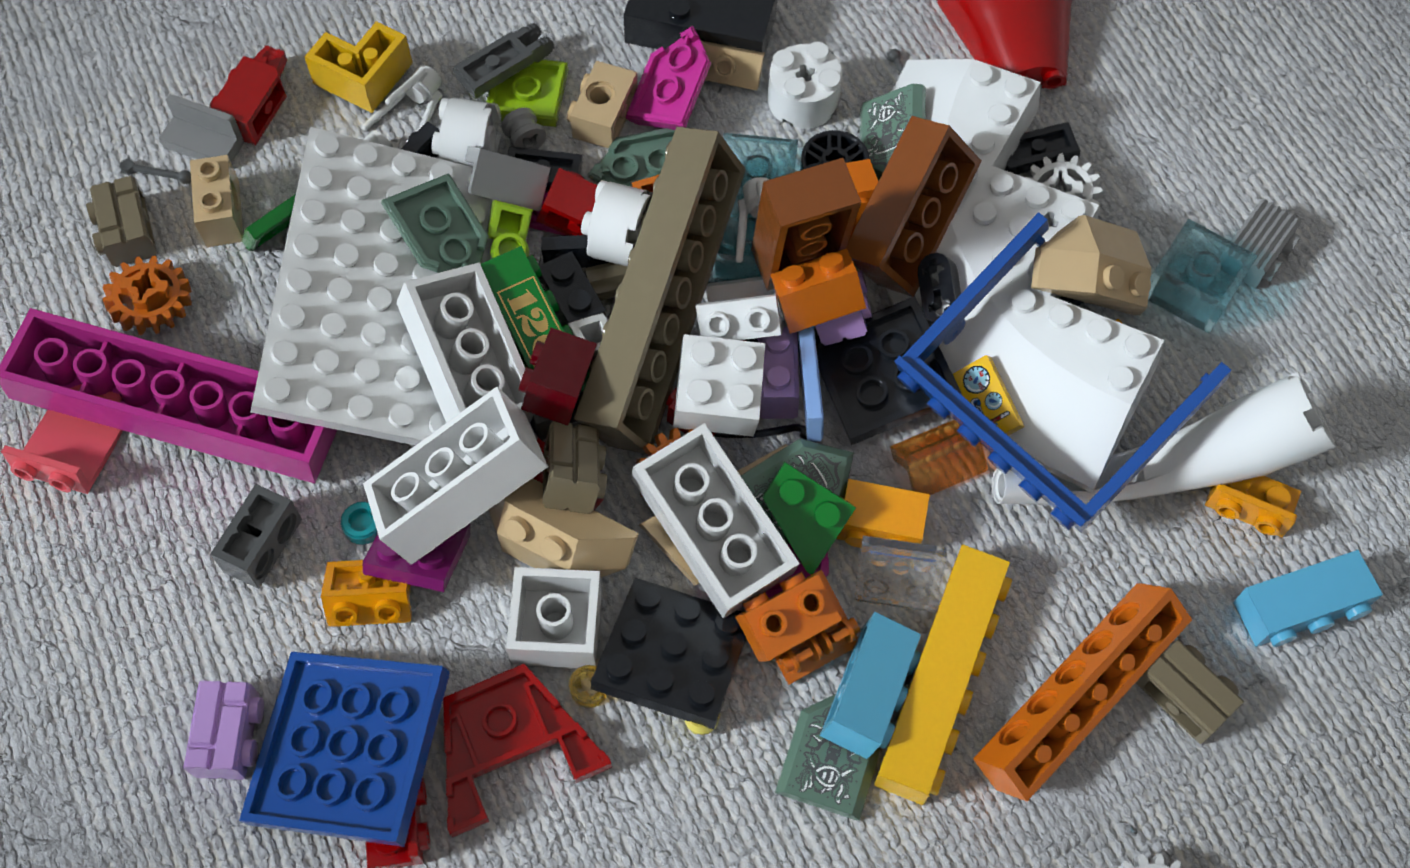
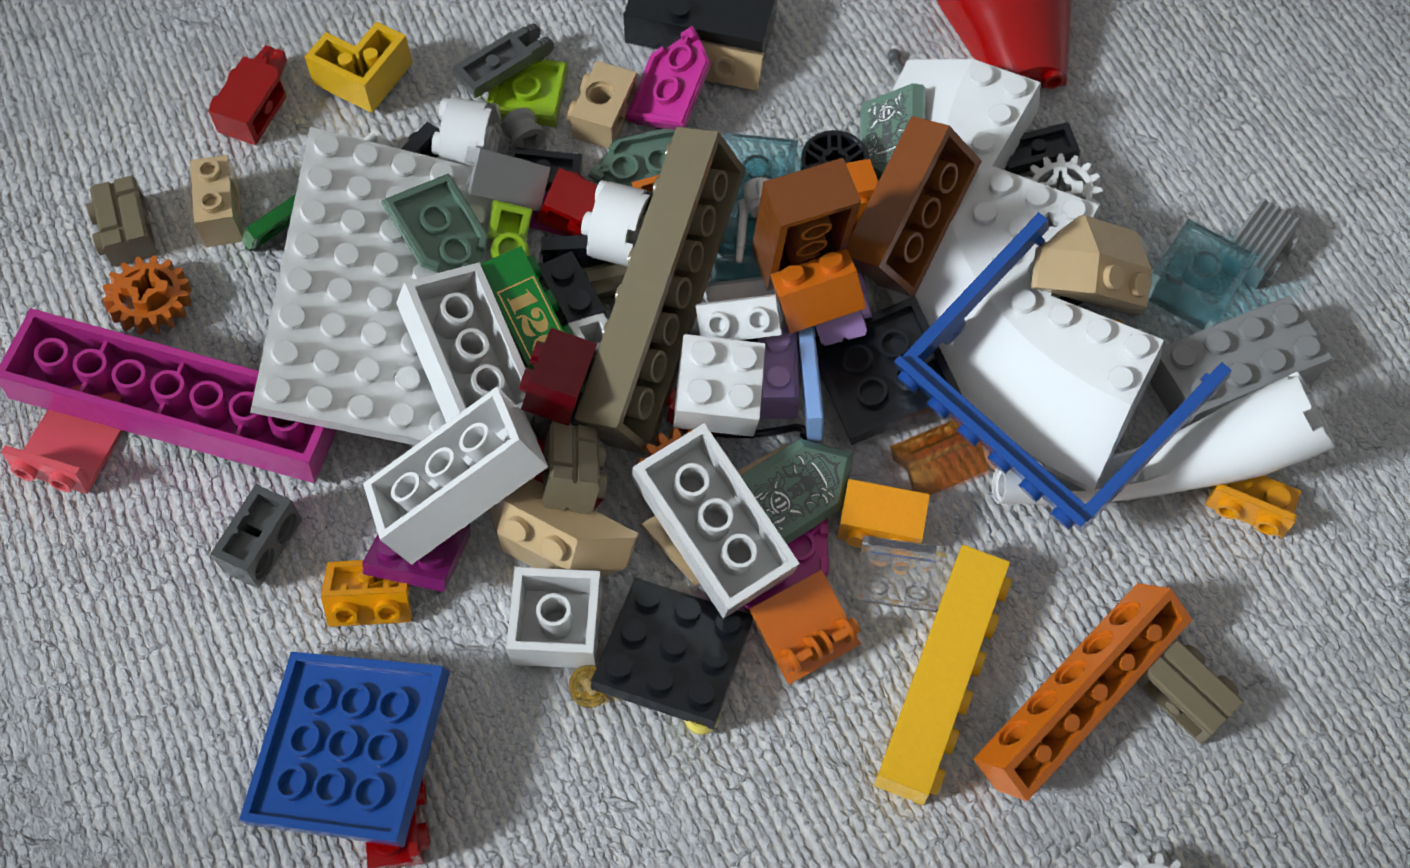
dark grey hinge [119,159,191,184] -> none
light grey panel [159,94,244,163] -> none
lavender brick [183,681,264,780] -> none
teal tile [340,502,378,545] -> none
white plant [361,65,443,131] -> none
red wing [443,664,612,838] -> none
orange brick [735,572,842,662] -> none
green wing [762,461,856,575] -> none
white brick [768,41,842,129] -> none
sand green tile [775,694,881,821] -> none
medium azure brick [820,612,921,759] -> none
black beam [918,252,961,323] -> none
yellow tile [953,355,1025,436] -> none
medium azure brick [1233,550,1383,647] -> none
none -> light grey brick [1149,295,1333,429]

